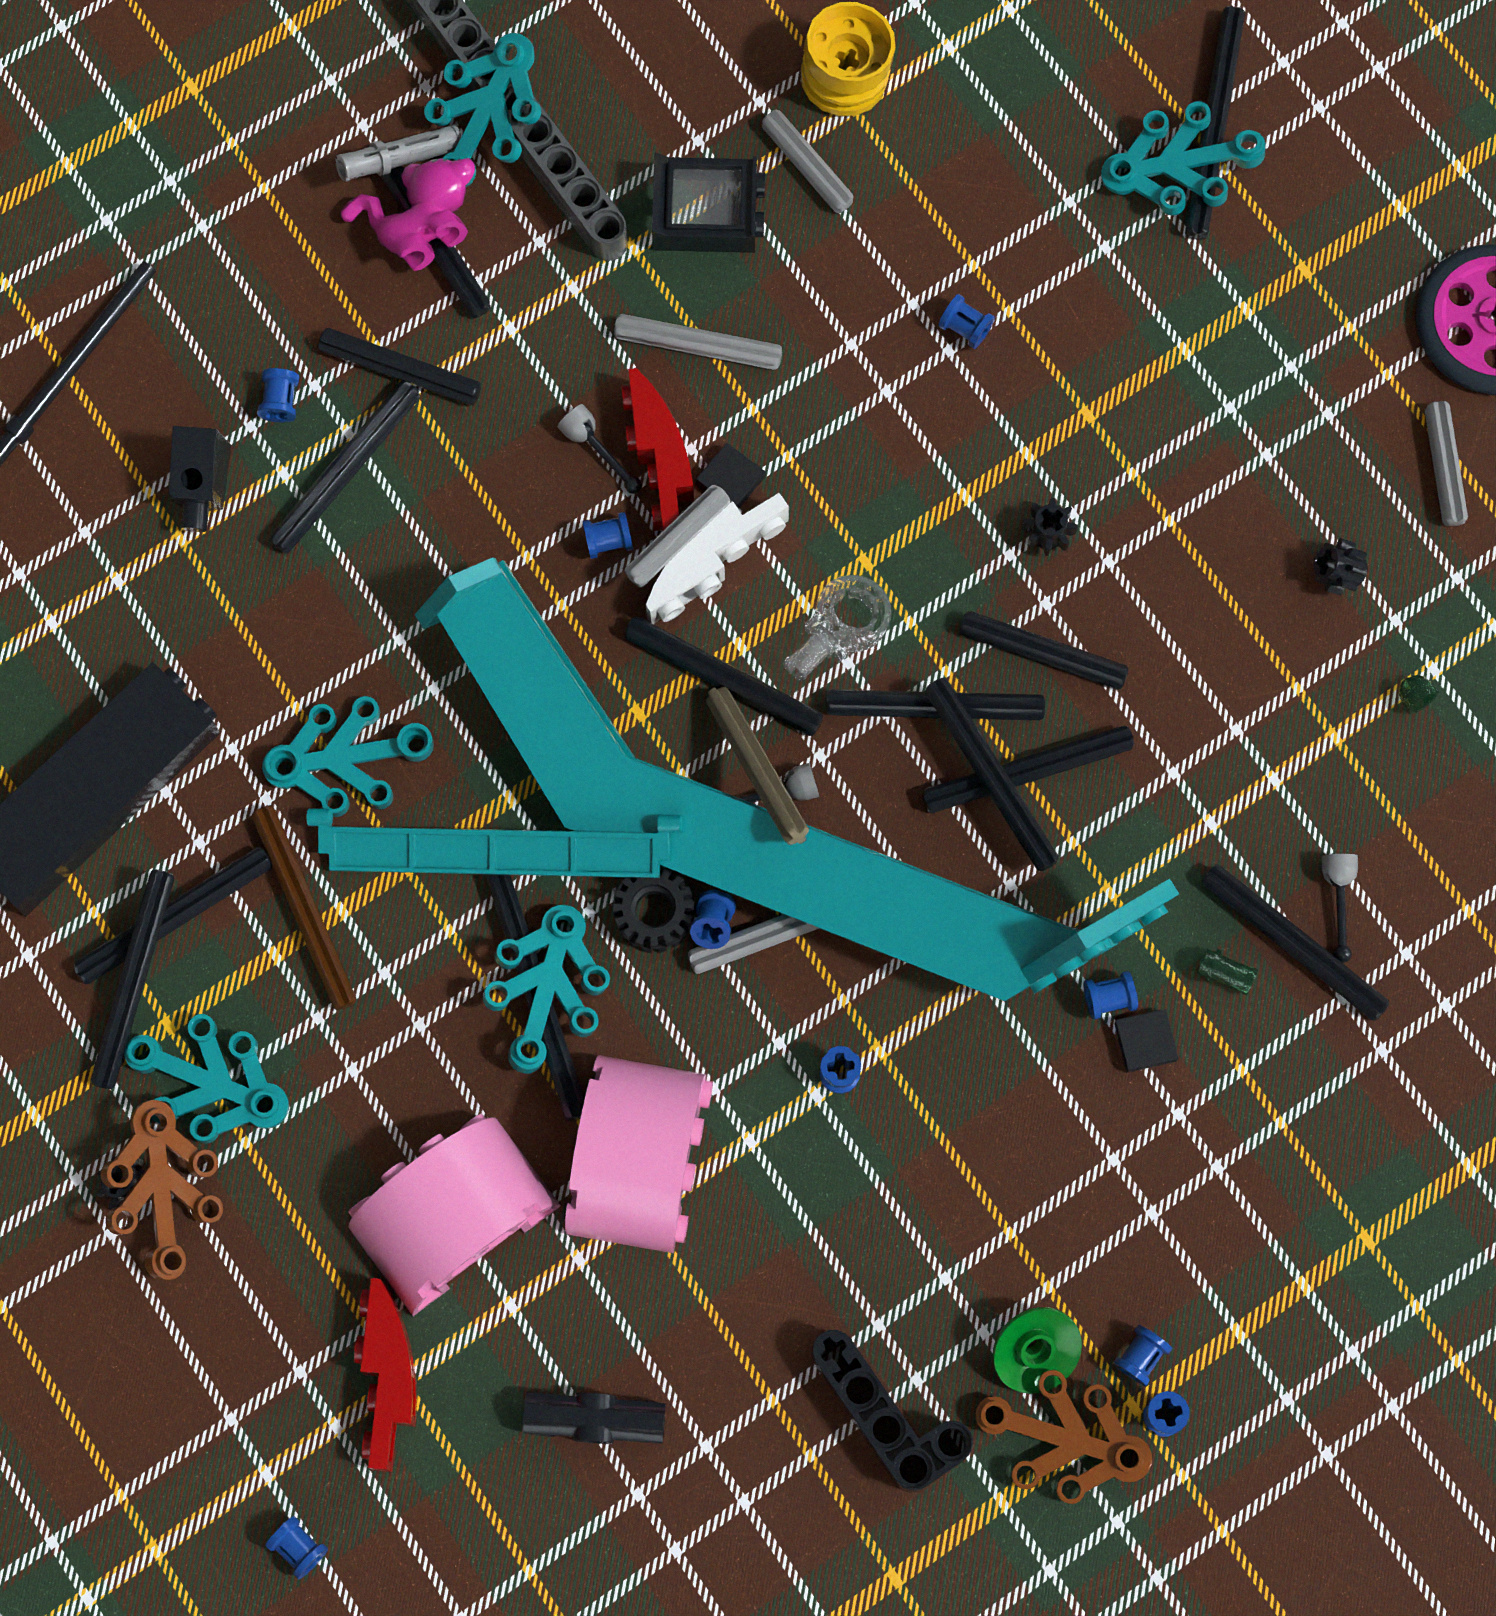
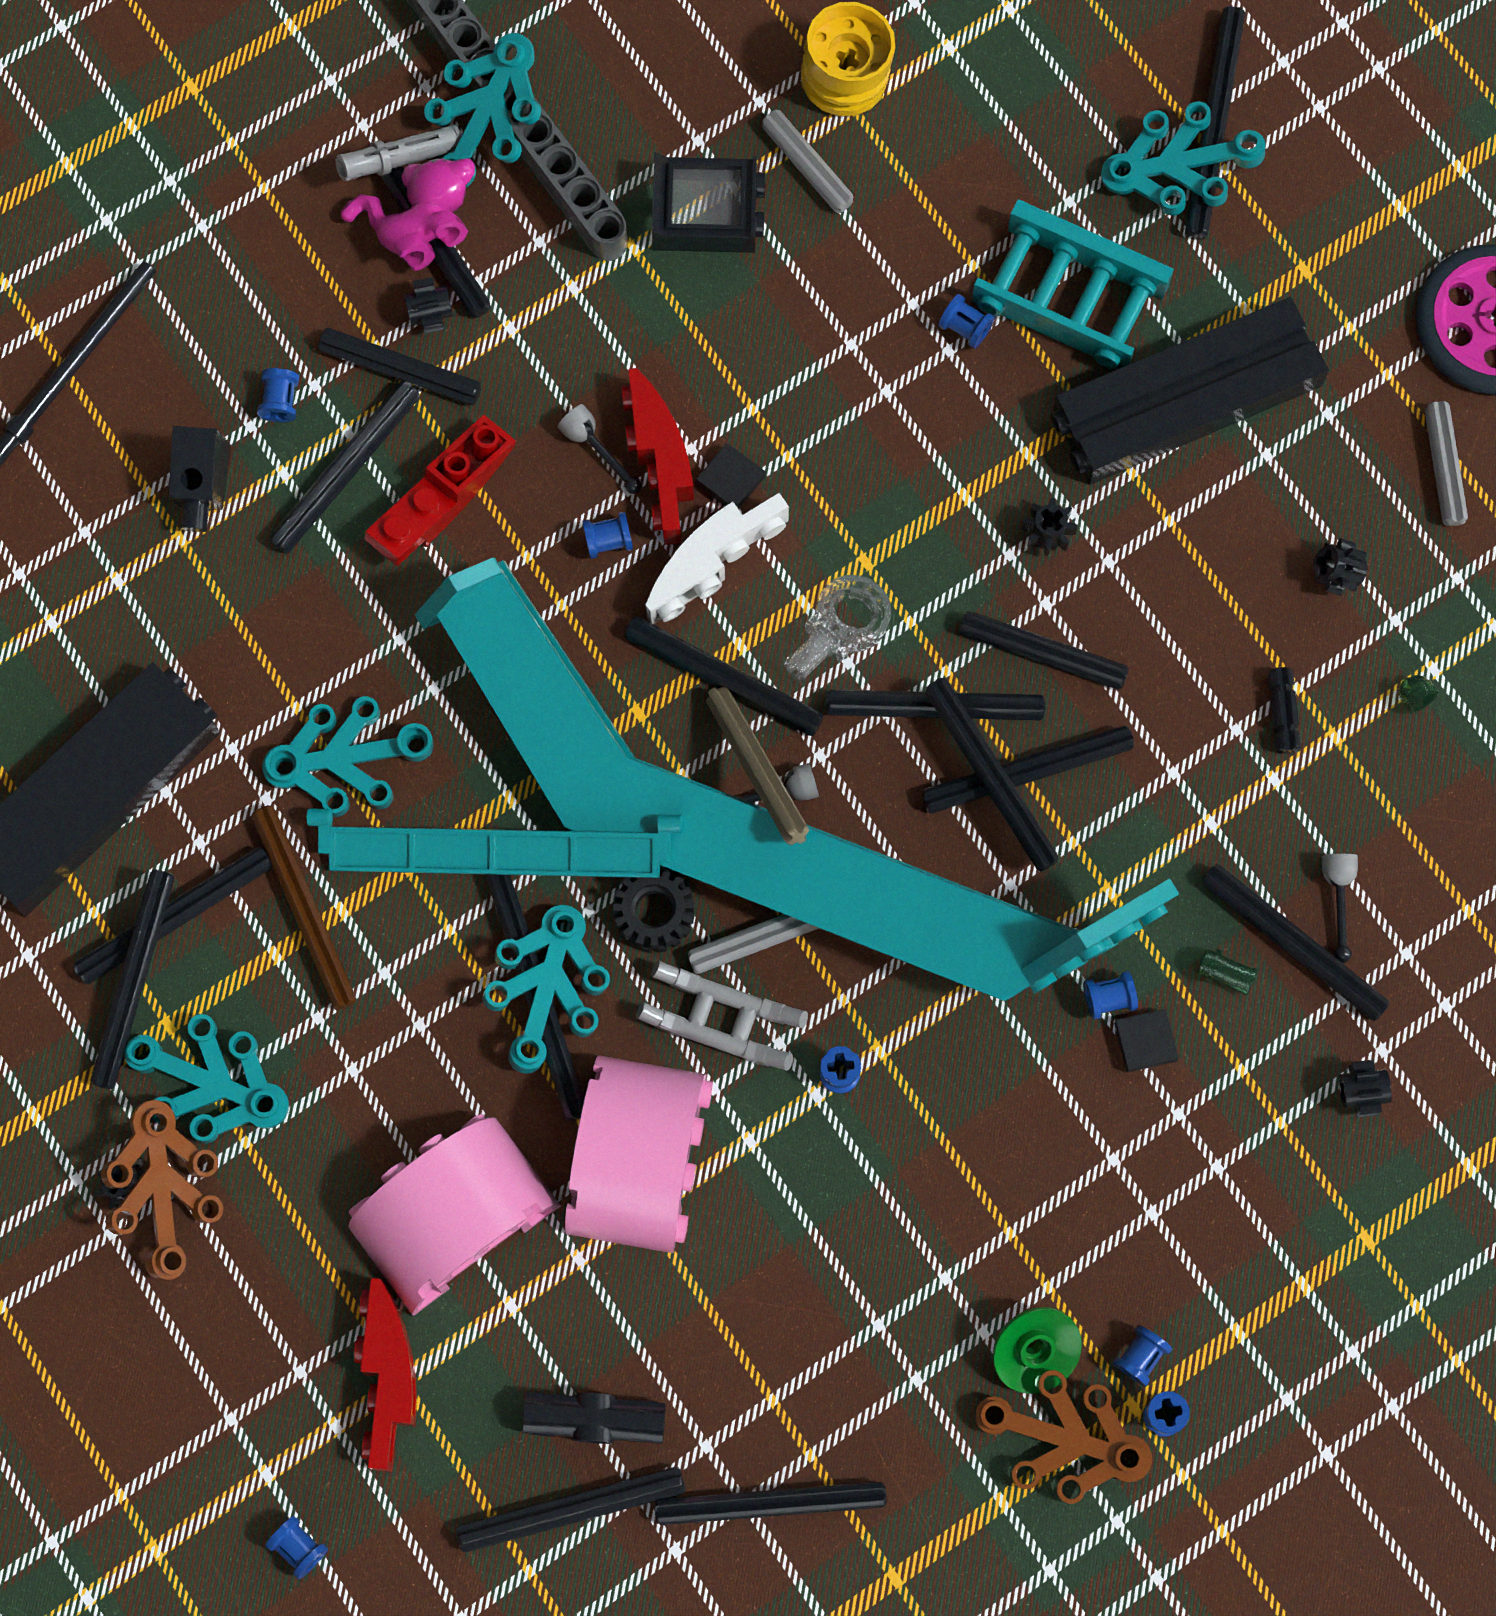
light grey axle [614,314,782,370] -> none
light grey axle [624,484,731,587] -> none
blue bush [690,890,736,949] -> none
black beam [812,1330,973,1492] -> none
none -> red slope [365,415,516,566]
none -> black gear [404,277,453,334]
none -> black axle [457,1467,685,1553]
none -> light grey piece [636,960,808,1071]
none -> black axle [655,1482,887,1525]
none -> teal fence [972,199,1174,369]
none -> black brick [1050,297,1329,485]
none -> black axle [1268,667,1301,754]
none -> black gear [1339,1060,1392,1118]

